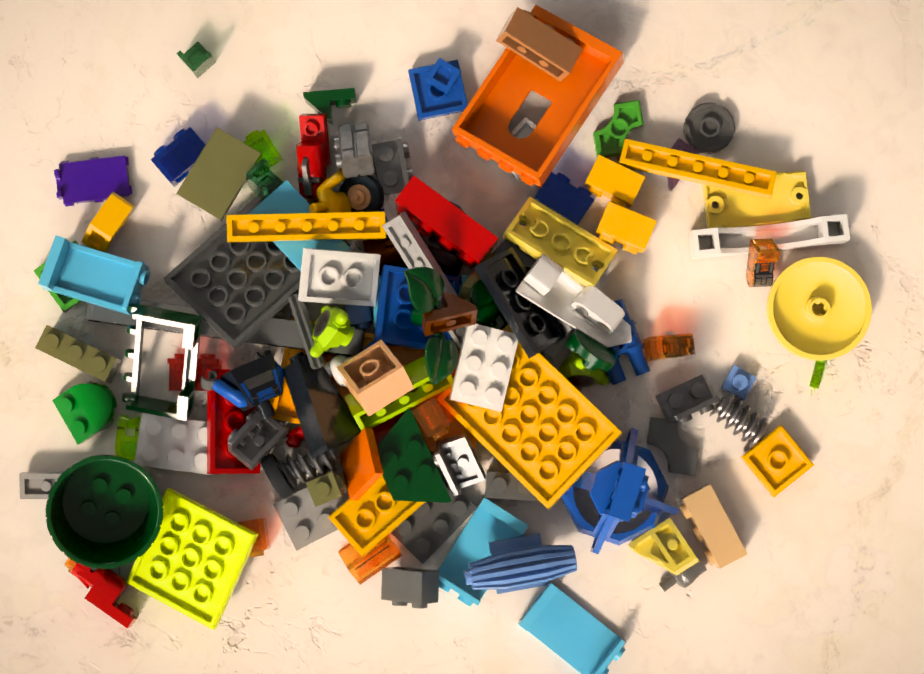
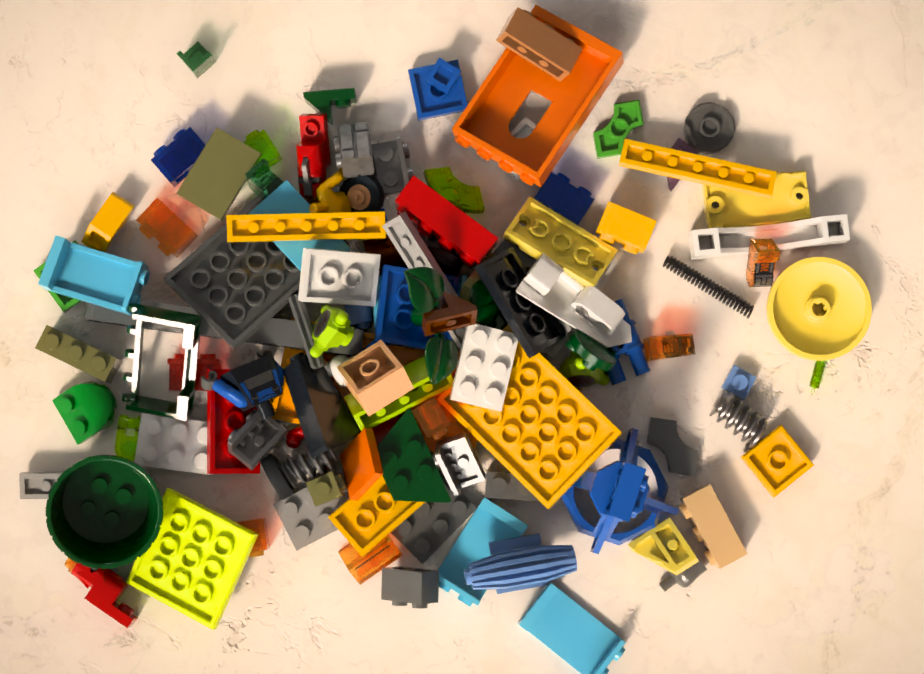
dark purple piece [54,155,132,207] -> none
yellow brick [584,155,645,208] -> none
flat silver bracket [655,374,720,425] -> none
none -> clear orange brick [136,198,198,258]
none -> clear neon green tile [423,167,485,214]
none -> black piece [663,255,754,319]

